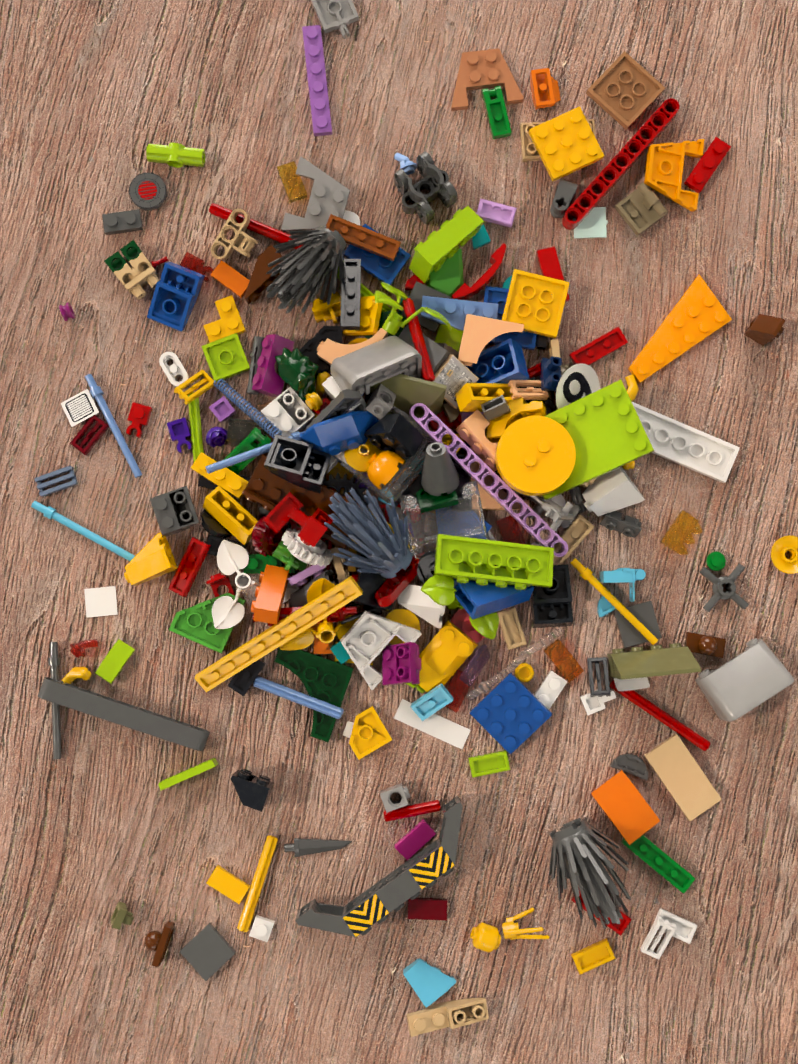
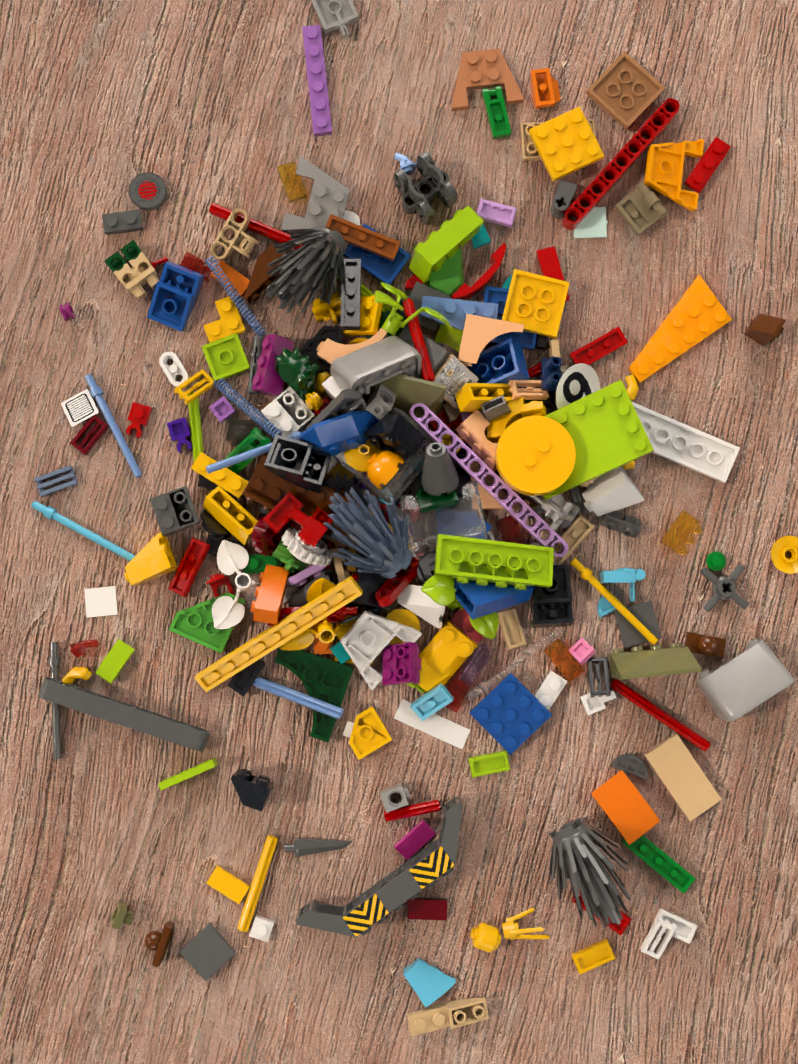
lime piece [146,143,206,168] -> none
dark purple plate [206,427,229,448] -> none
yellow plate [514,663,534,683] -> none
white sticker [613,677,650,691] -> none
none -> medium blue piece [205,256,267,337]
none -> bright pink plate [568,638,596,665]

